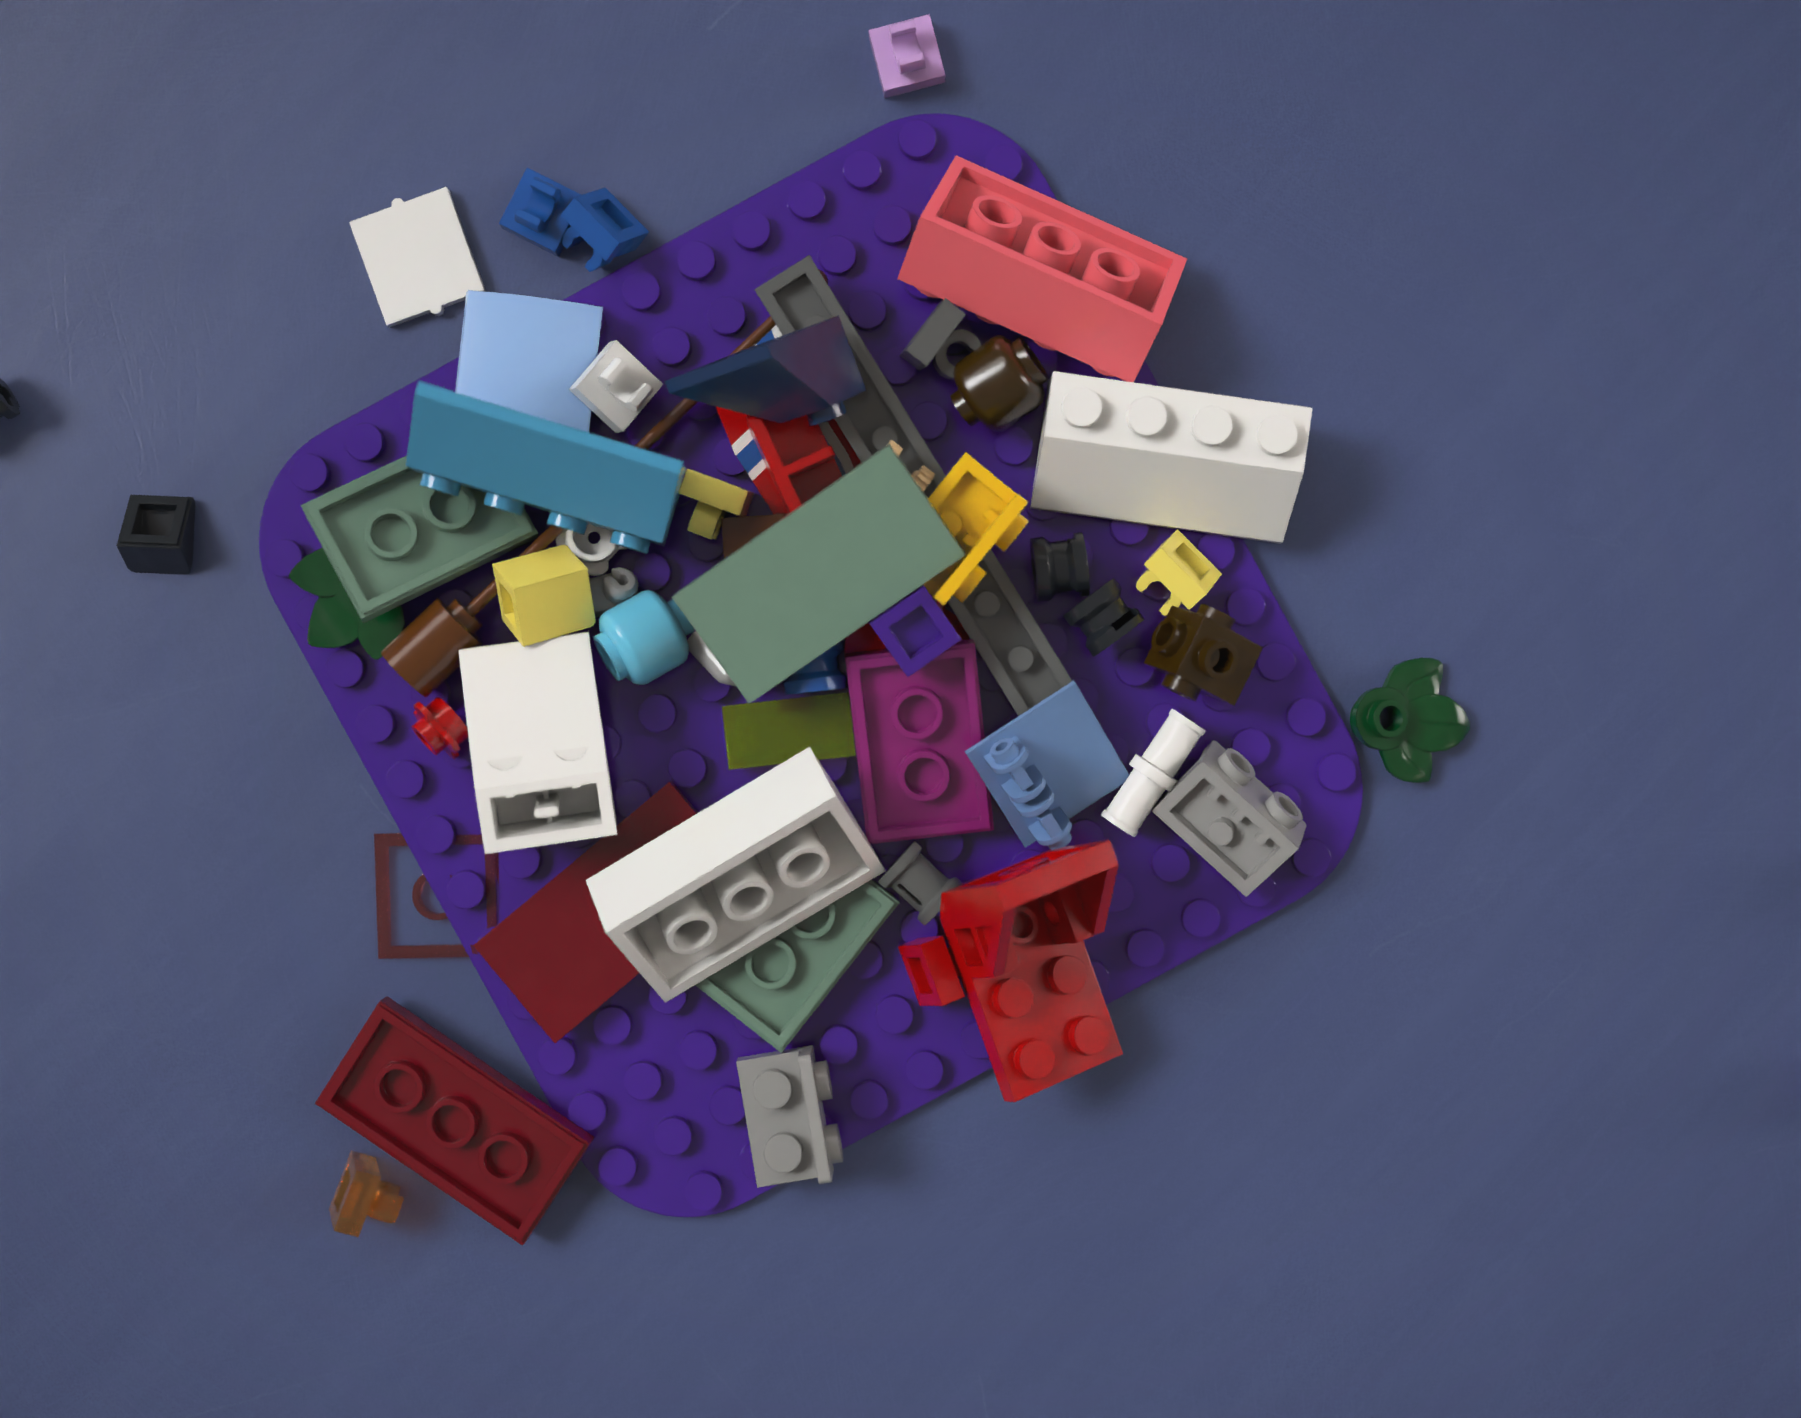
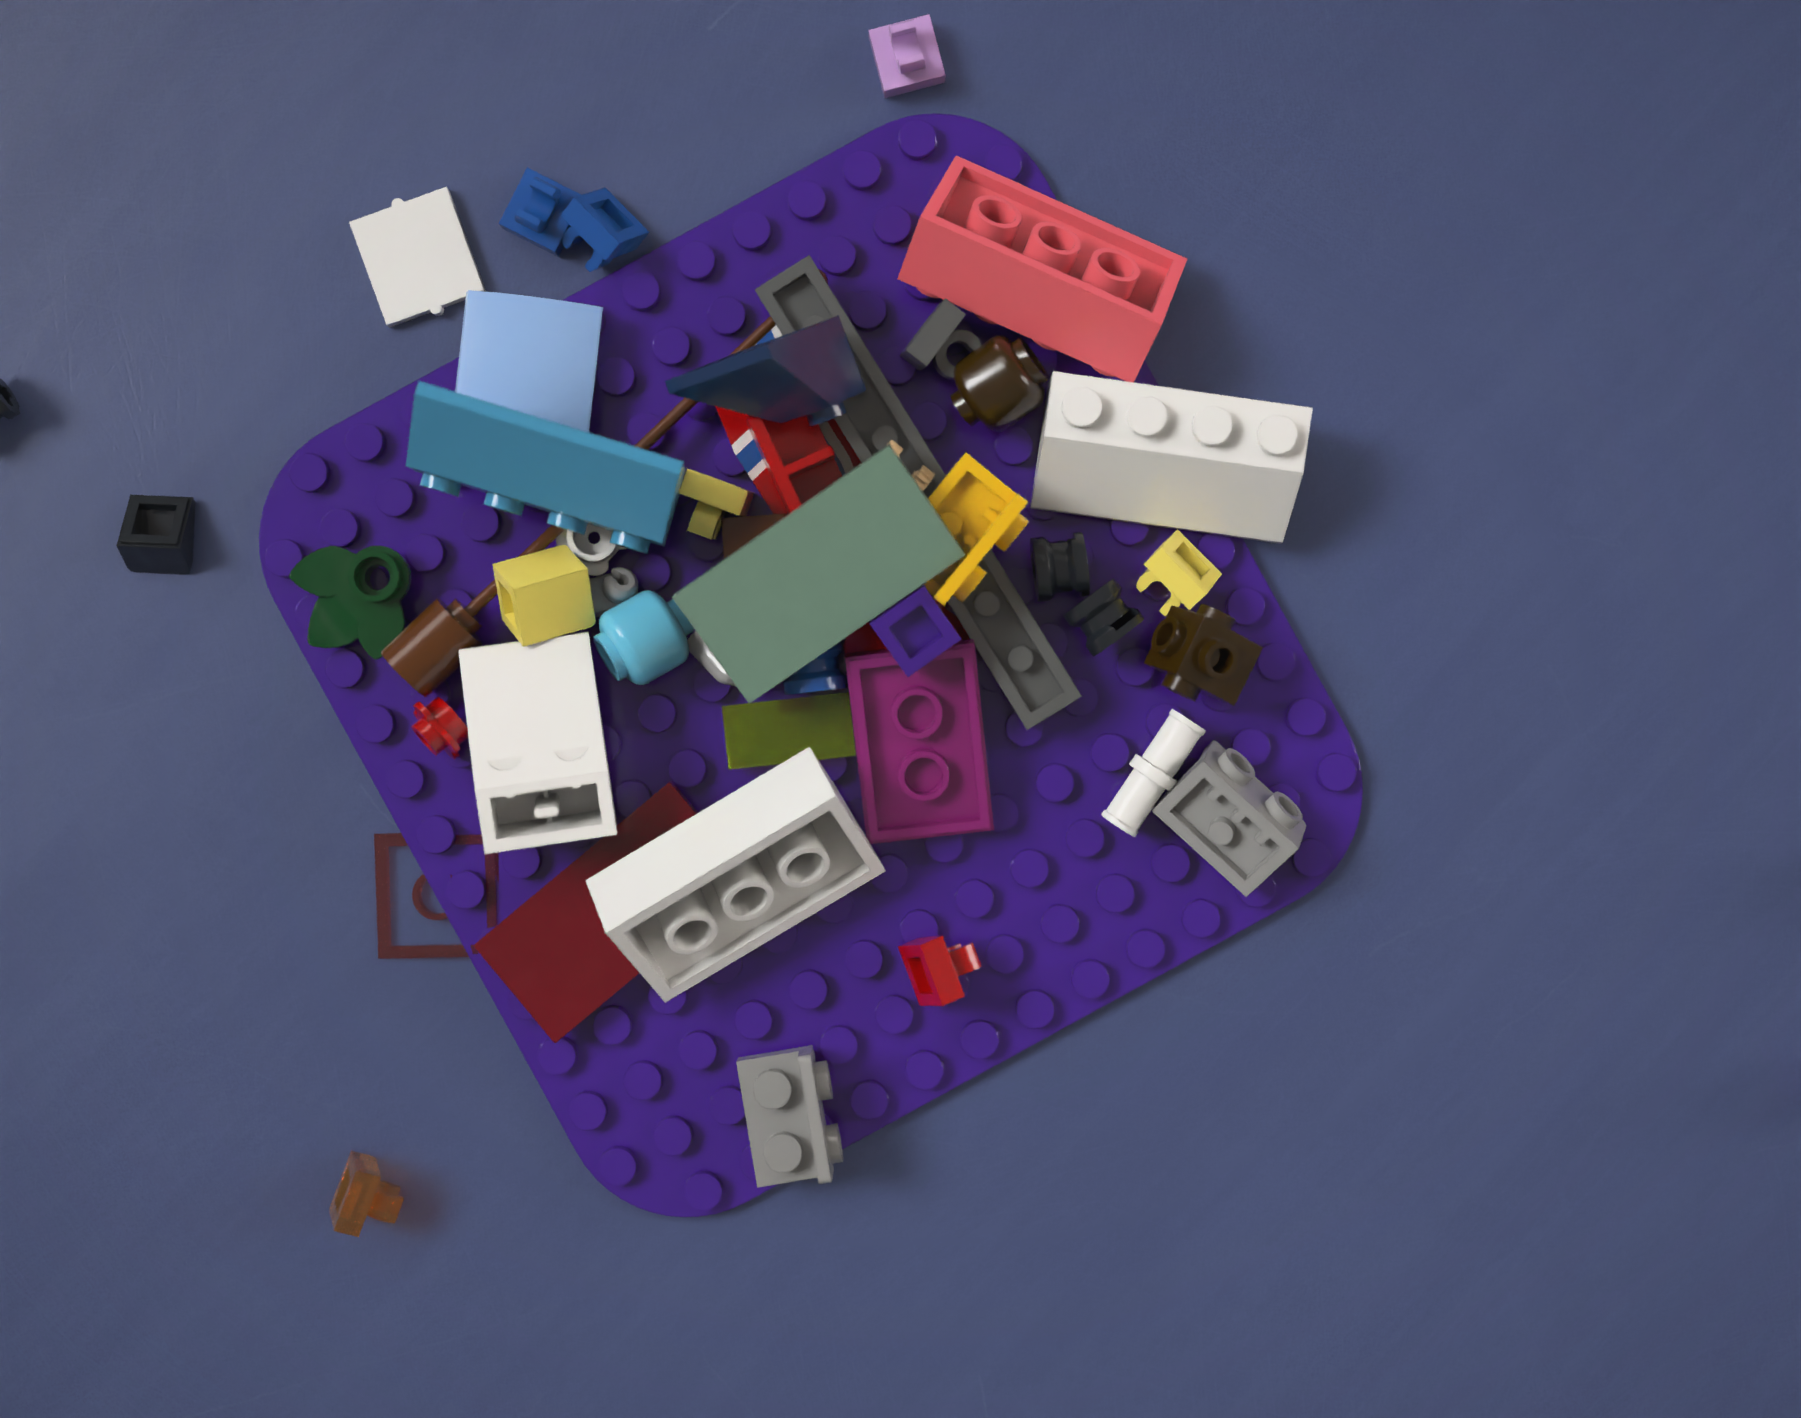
sand green tile [301,455,538,623] -> none
dark red tile [315,996,595,1246] -> none
white tile [569,340,663,433] -> none
sand green tile [695,879,900,1053] -> none
dark grey bush [878,841,963,926] -> none
red bracket [940,840,1123,1102] -> none
medium blue hinge [965,680,1129,850] -> none
dark green plate [1350,658,1470,783] -> none

